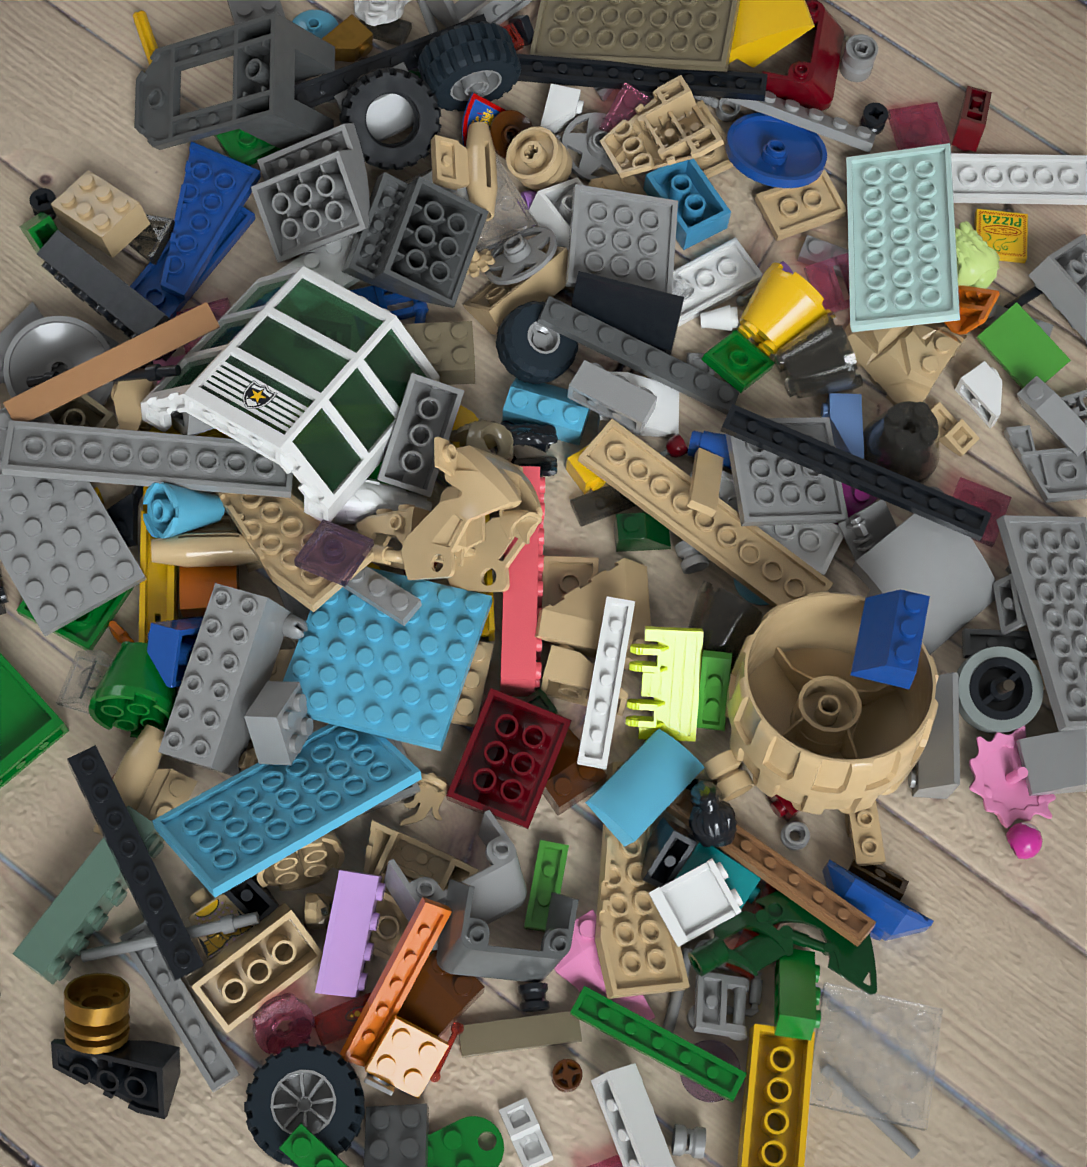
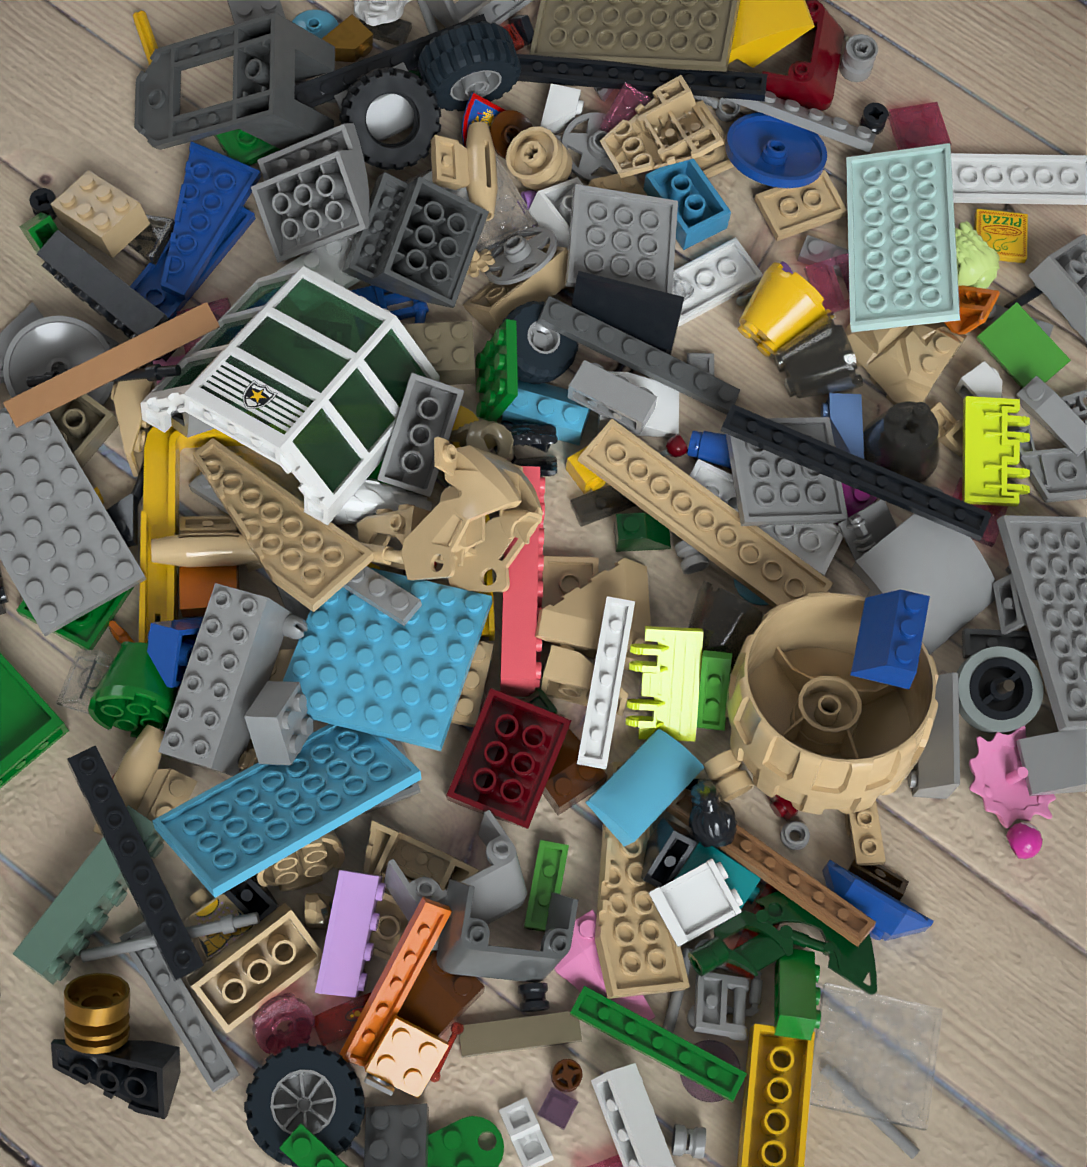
light grey plate [1,420,293,498] -> none
medium azure cone [143,482,225,539] -> none
clear purple plate [294,519,374,587] -> none
tan piece [399,773,450,826] -> none
tan tile [687,448,724,517] -> none
white cone [700,305,739,331] -> none
green plate [701,330,775,393] -> none
dark red slope [952,86,992,152] -> none
none -> green plate [475,319,518,422]
none -> clear purple tile [537,1087,578,1130]
none -> neon yellow hinge [962,396,1030,507]

